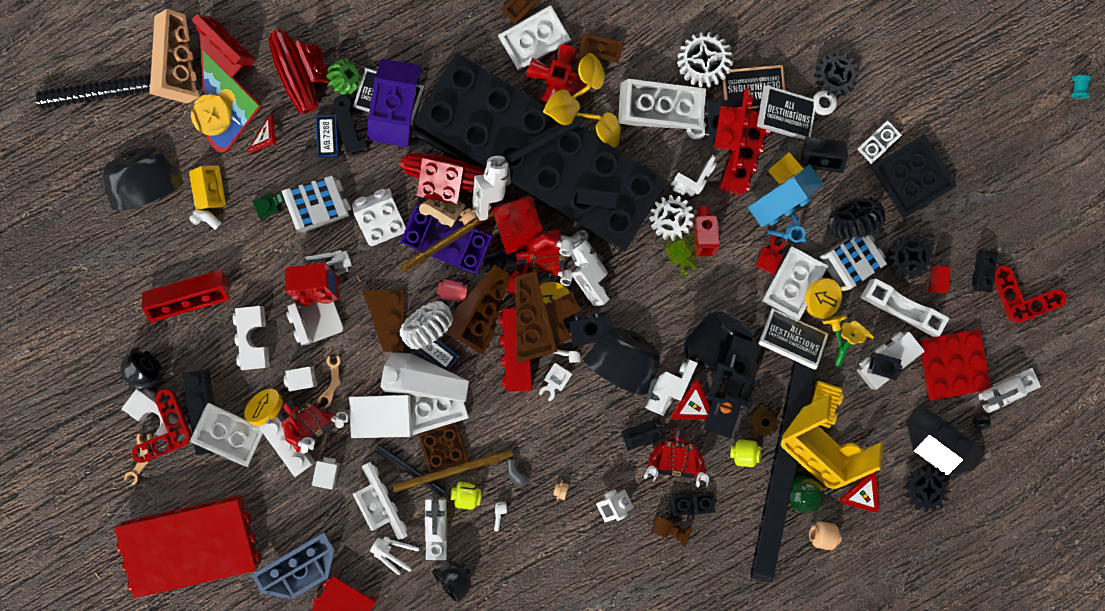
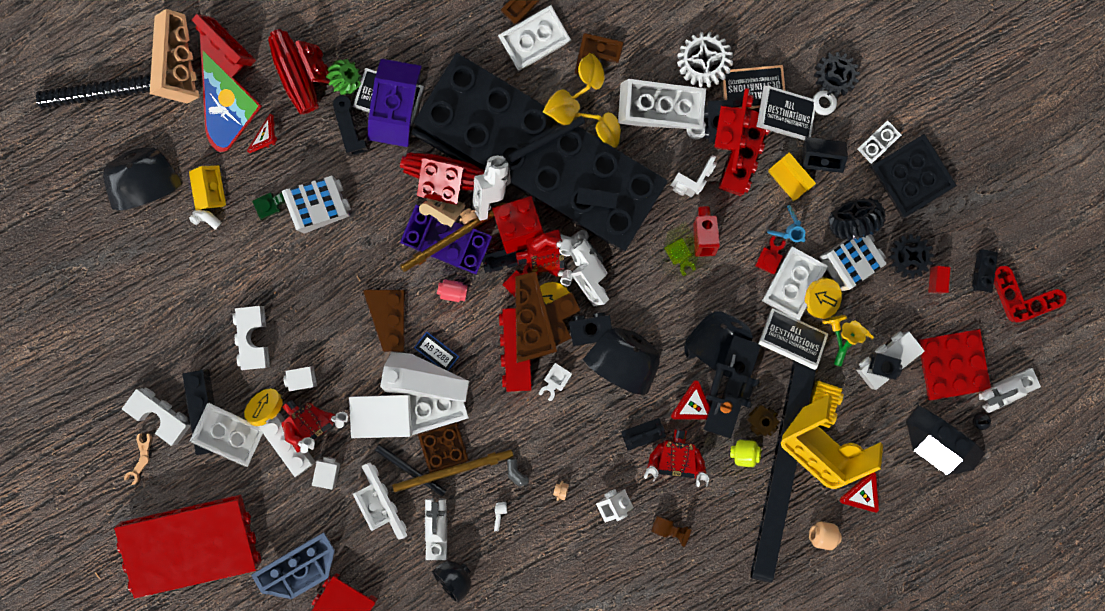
black cylinder [120,347,164,390] -> none
red beam [132,389,192,463] -> none
red brick [142,270,230,323] -> none
yellow tile [191,94,233,136] -> none
red brick [285,263,339,306] -> none
white bracket [286,301,344,345] -> none
white plant [306,250,352,276] -> none
tile [315,115,339,158] -> none
light nougat piece [317,355,341,408] -> none
white bracket [352,188,406,246] -> none
white plant [370,536,419,575] -> none
white gear [400,301,453,349] -> none
reddish brown wedge [444,265,510,354] -> none
neon yellow head [450,481,481,510] -> none
red brick [526,44,587,106] -> none
white hand [554,349,580,362] -> none
white plate [645,360,697,416] -> none
white gear [649,195,695,241] -> none
black slope [669,491,715,516] -> none
dark azure wedge [748,164,824,227] -> none
dark green hair [790,475,824,514] -> none
white arch [860,279,949,337] -> none
black gear [903,467,950,512] -> none
teal bush [1071,75,1092,99] -> none

